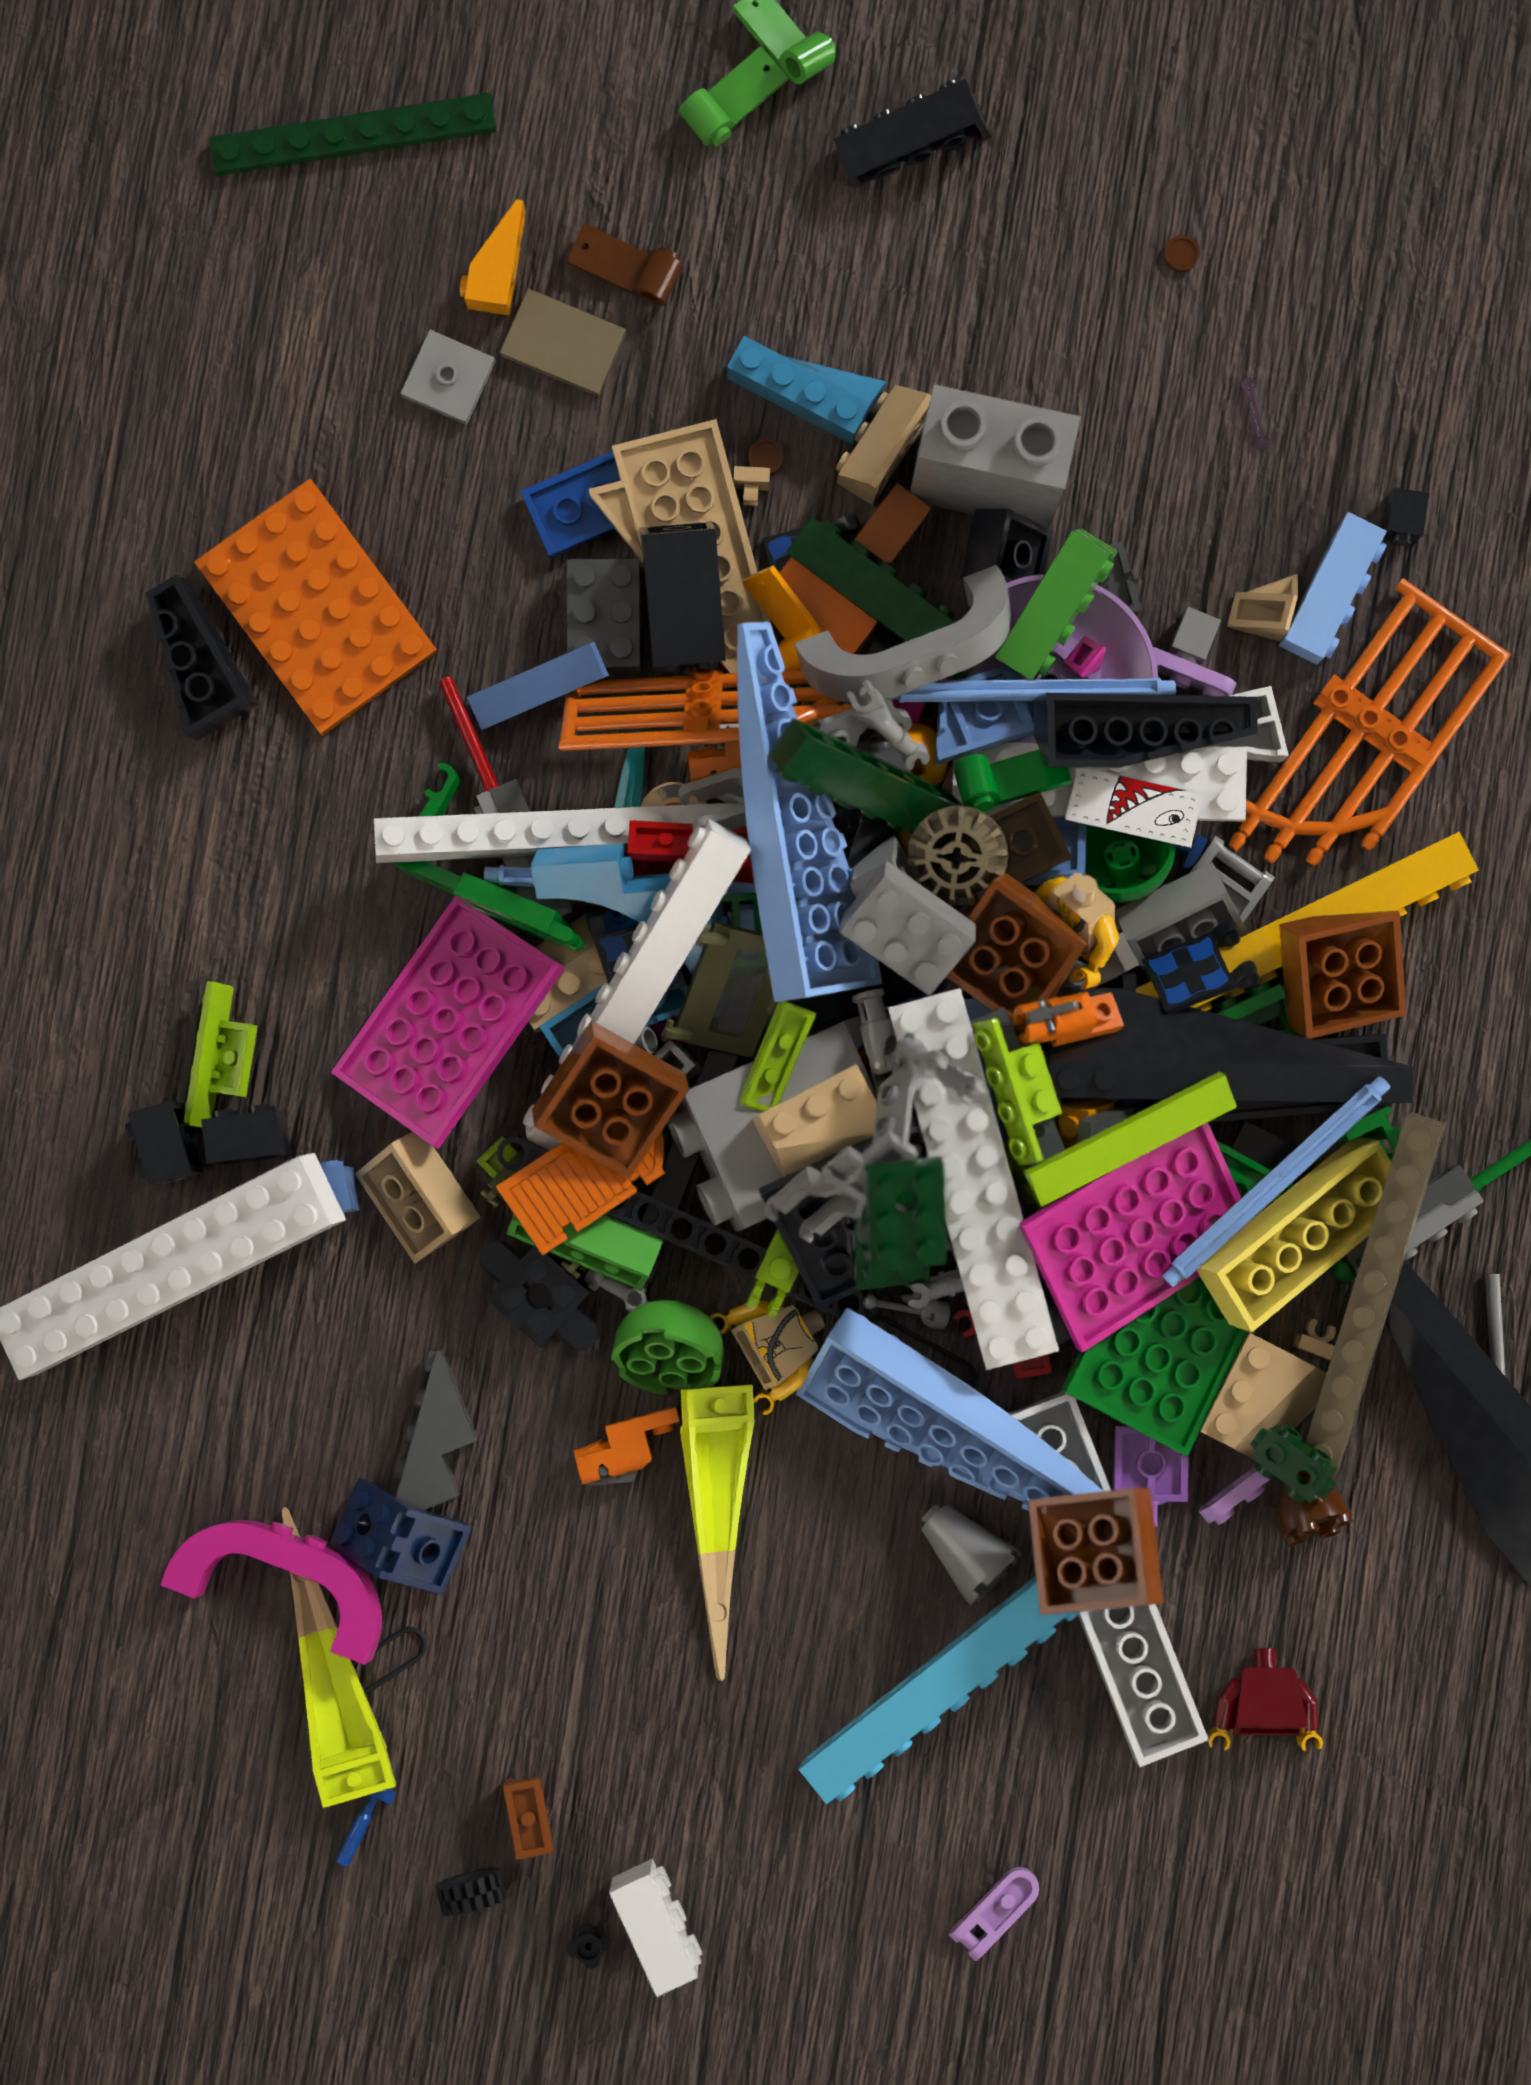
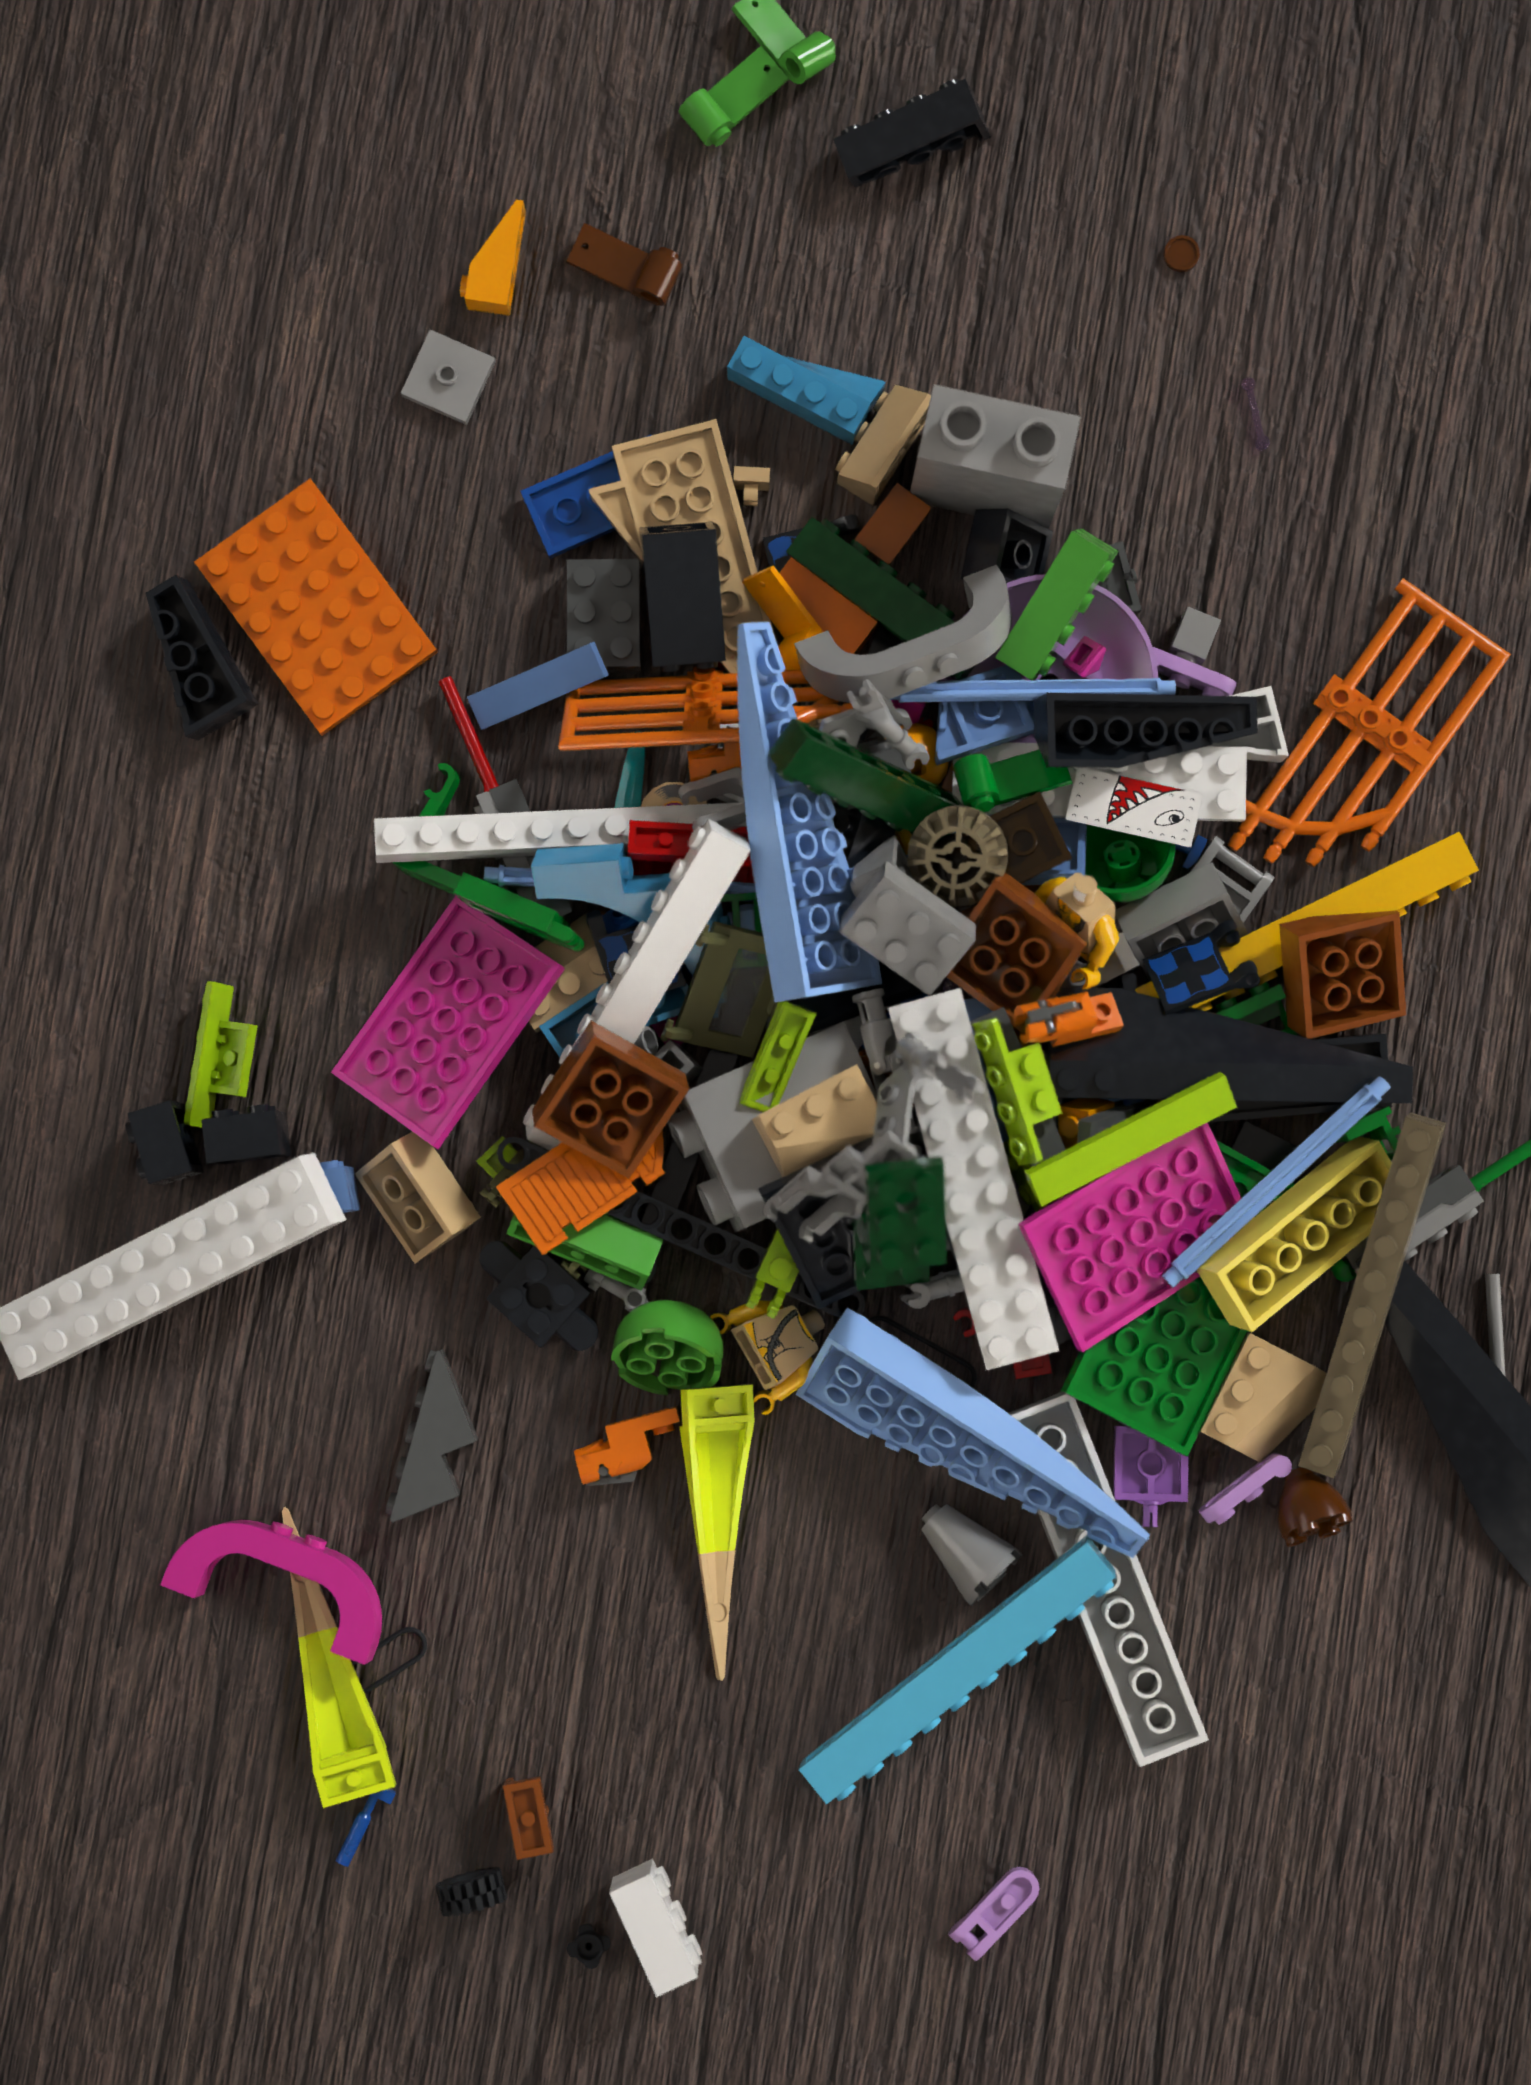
dark green plate [209,93,497,176] -> none
dark blue bracket [329,1478,472,1595] -> none
dark tan tile [500,288,627,397] -> none
reddish brown piece [748,439,784,475] -> none
light grey hinge [863,1295,950,1330] -> none
dark orange slope [1028,1488,1164,1615] -> none
dark red torso [1207,1648,1323,1752] -> none
tan slope [1227,573,1298,641] -> none
dark green brick [1250,1424,1338,1503] -> none
light blue brick [1279,512,1387,665] -> none
tan tile [1291,1319,1336,1361] -> none
black brick [1382,487,1429,546] -> none

